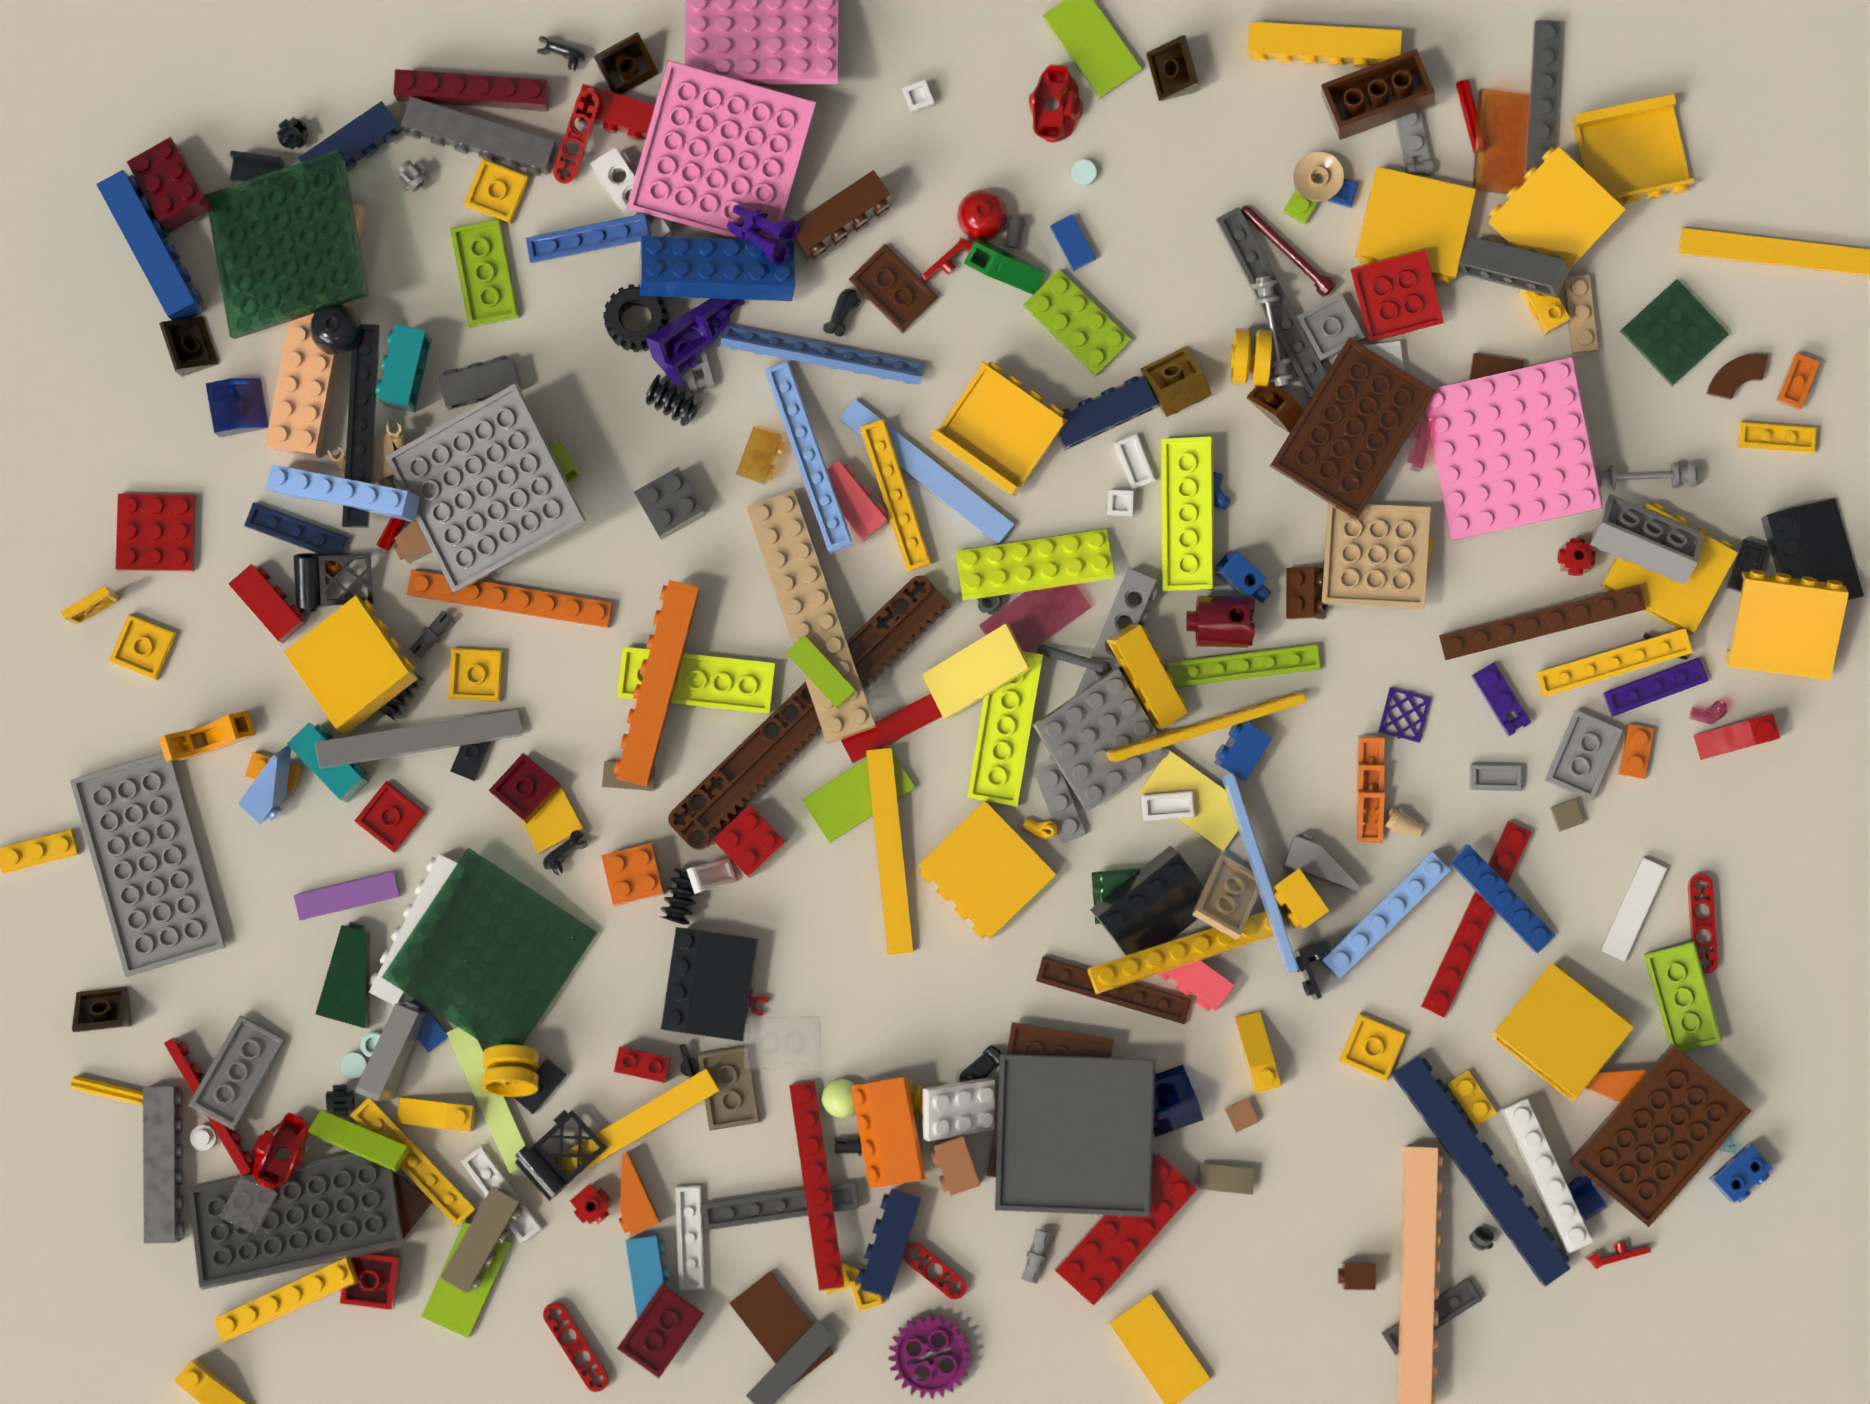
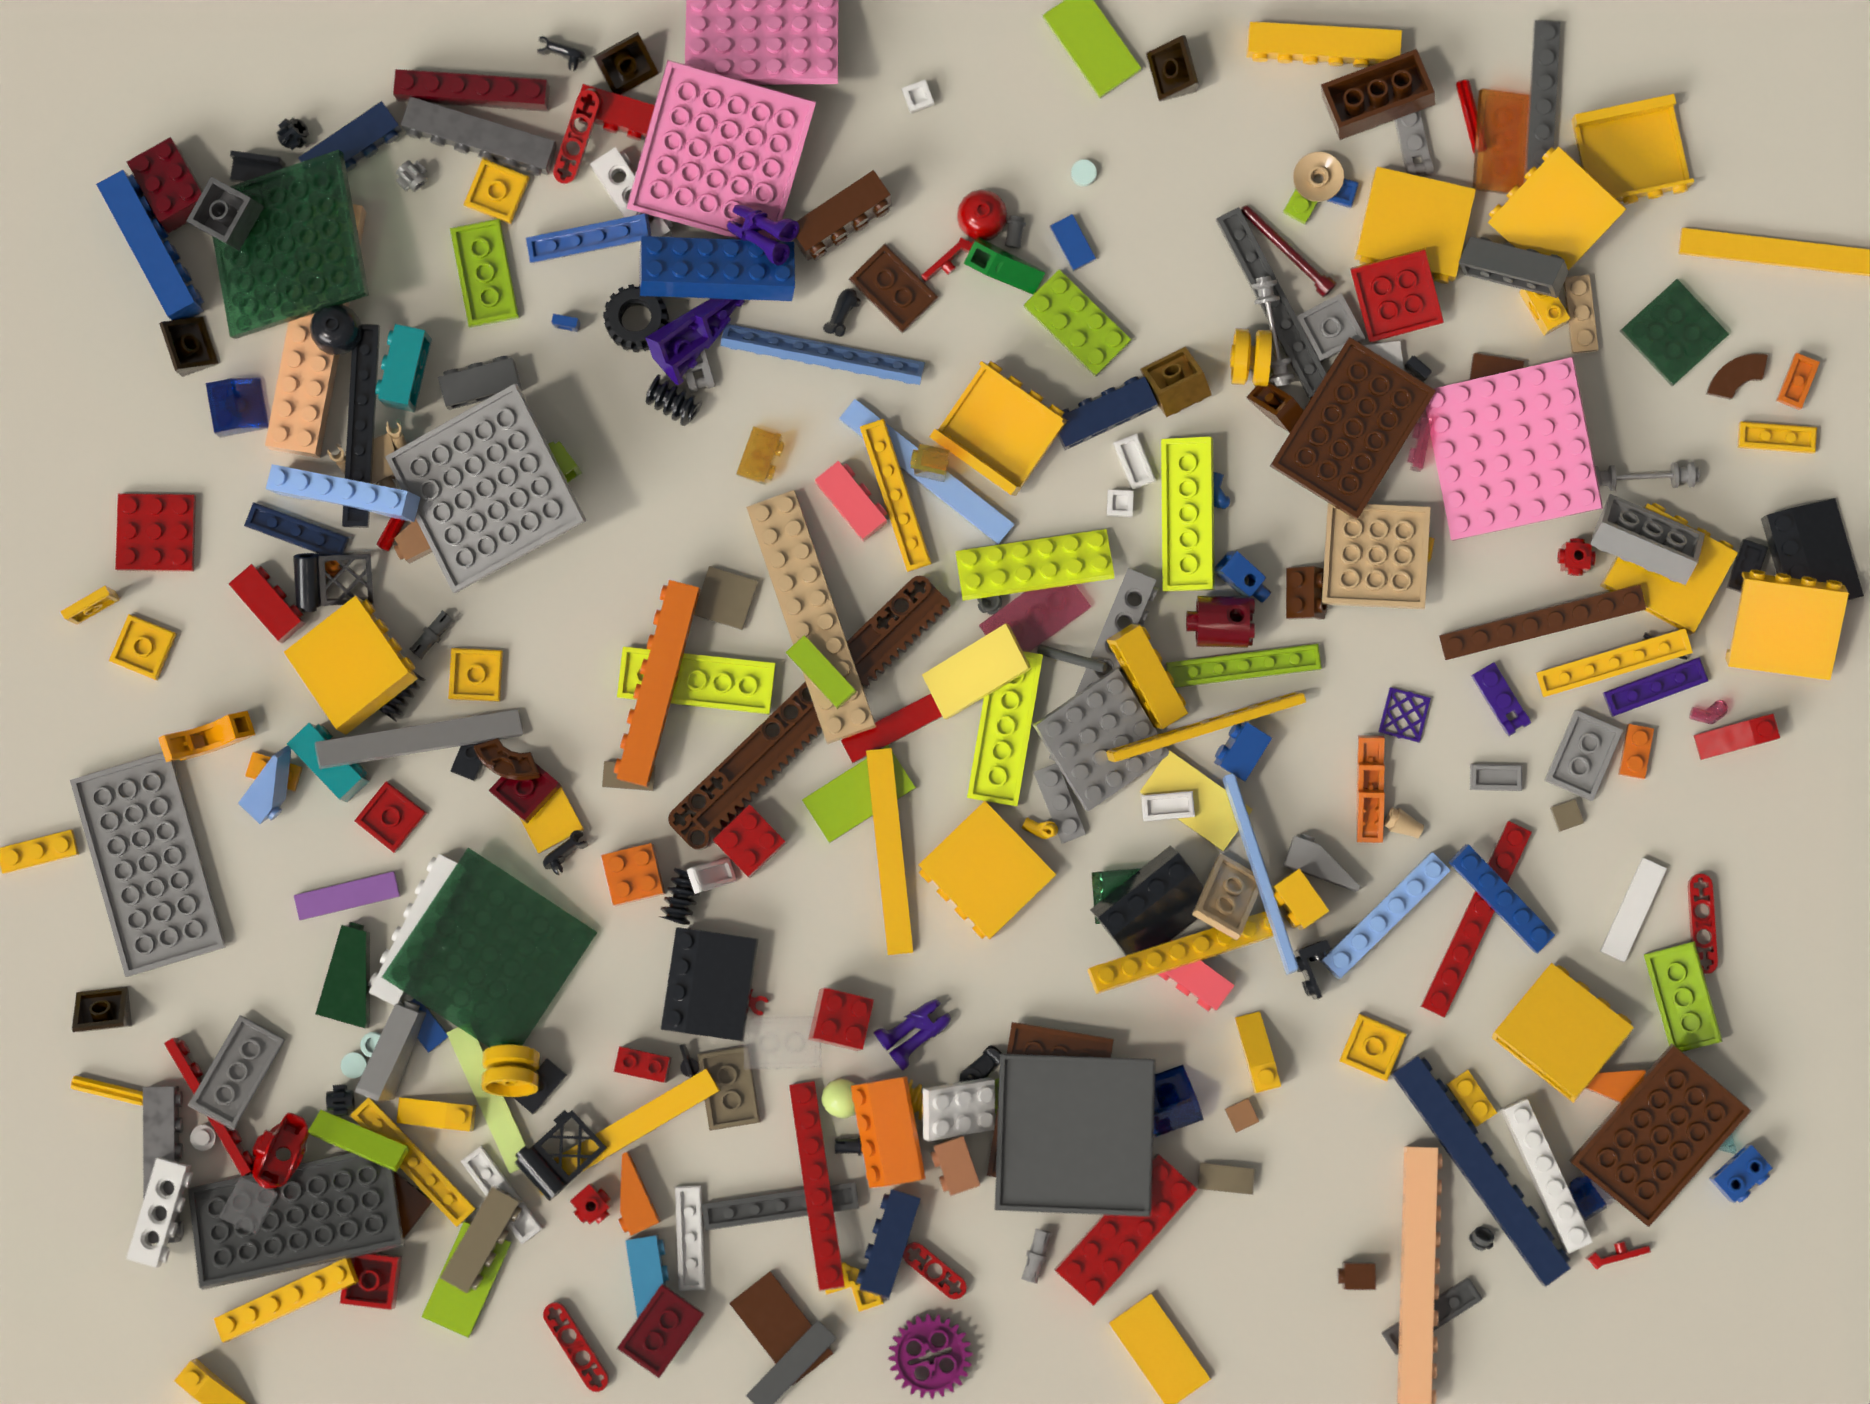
orange plate [407,570,613,629] -> none
dark grey brick [634,467,705,540] -> none
light blue tile [765,361,854,554] -> none
red piece [1029,64,1083,143] -> none
reddish brown tile [1036,957,1191,1024] -> none
none -> white brick [126,1157,193,1268]
none -> flat silver brick [187,177,264,251]
none -> reddish brown tile [474,738,540,780]
none -> blue tile [551,314,580,332]
none -> dark tan tile [694,566,758,630]
none -> red brick [808,987,874,1051]
none -> dark purple piece [873,999,951,1071]
none -> clear yellow brick [910,444,950,482]
none -> black tile [1404,355,1432,383]

